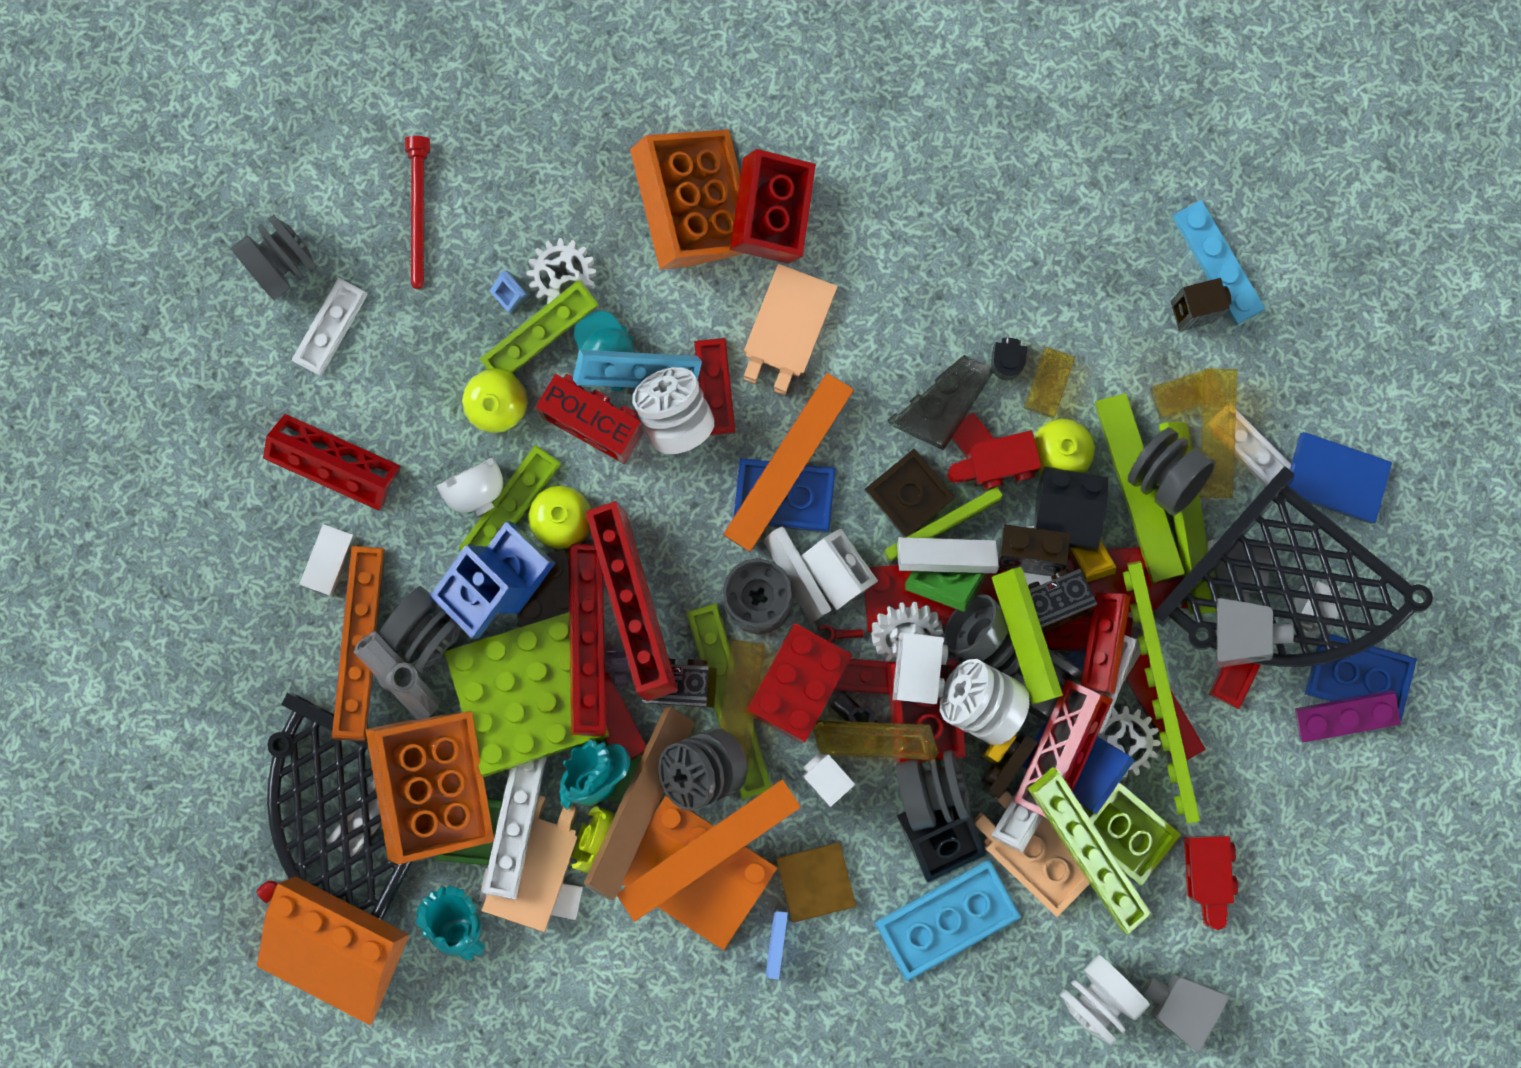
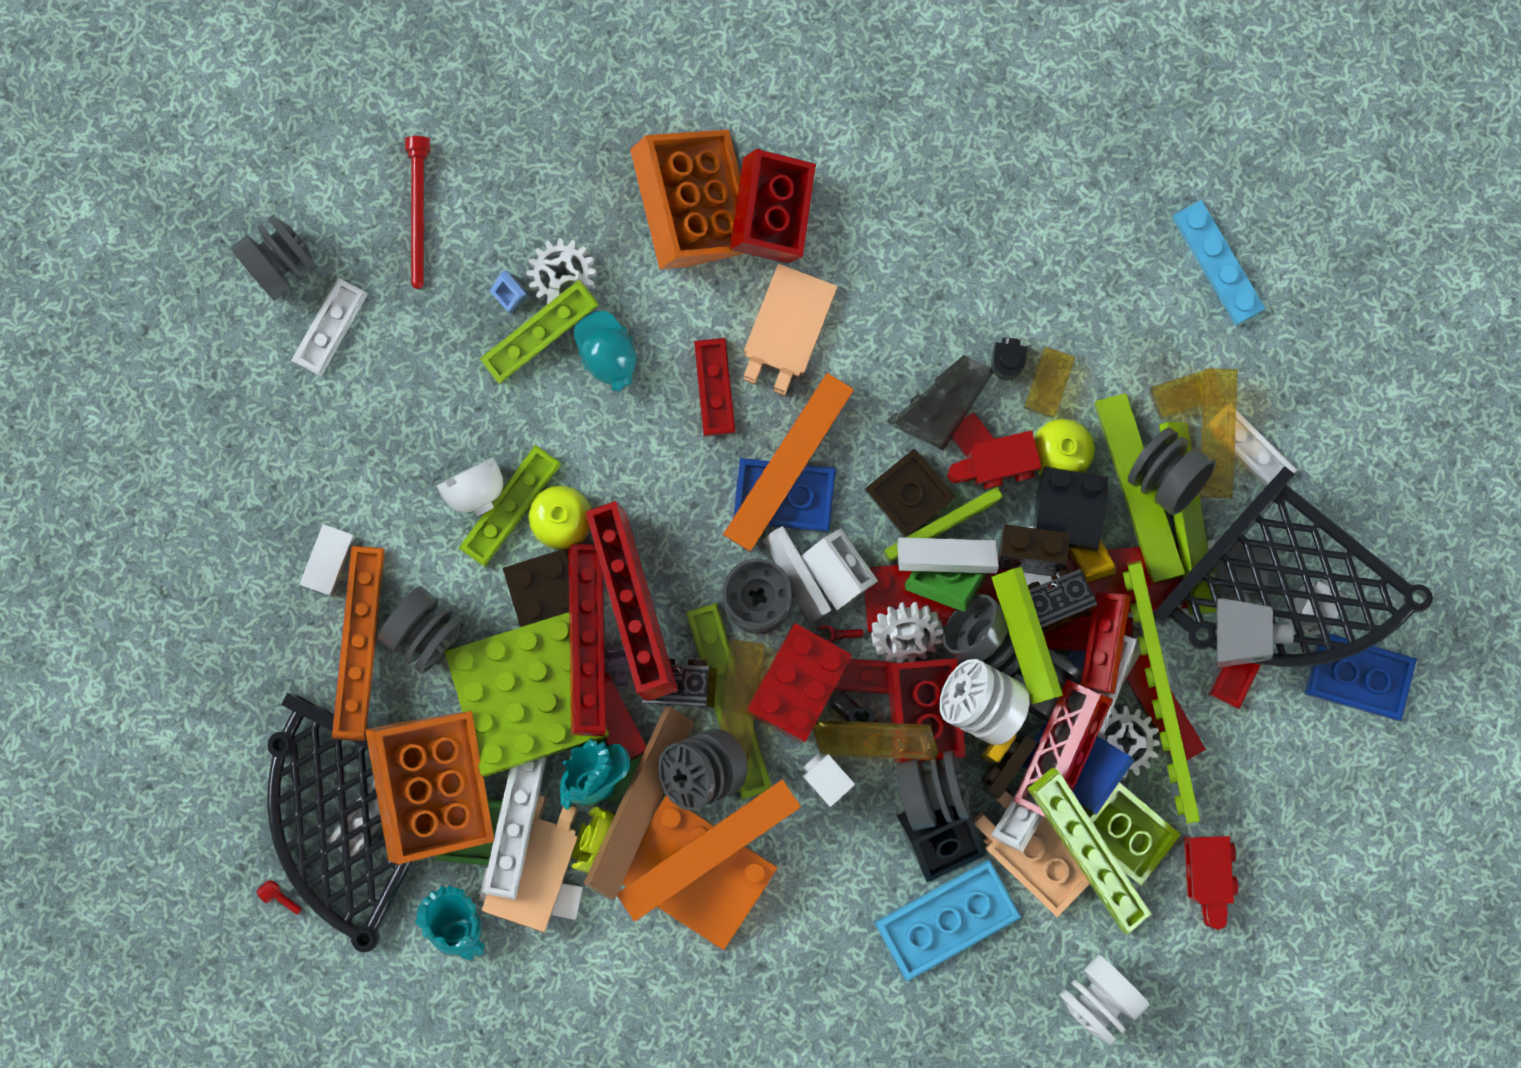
orange slope [257,876,410,1025] -> none
red fence [263,414,401,511] -> none
light grey piece [353,632,441,719] -> none
blue bracket [430,521,555,639] -> none
neon yellow cylinder [462,368,528,433] -> none
red brick [536,373,644,465] -> none
medium azure plate [573,350,702,388] -> none
white wheel [632,367,714,454] -> none
light blue tile [766,909,788,980] -> none
pearl gold tile [776,842,856,923] -> none
white brick [892,633,948,704] -> none
light grey torso [1142,974,1230,1053] -> none
dark brown brick [1170,278,1231,332] -> none
blue tile [1289,432,1392,524] -> none
magenta plate [1294,690,1401,743] -> none

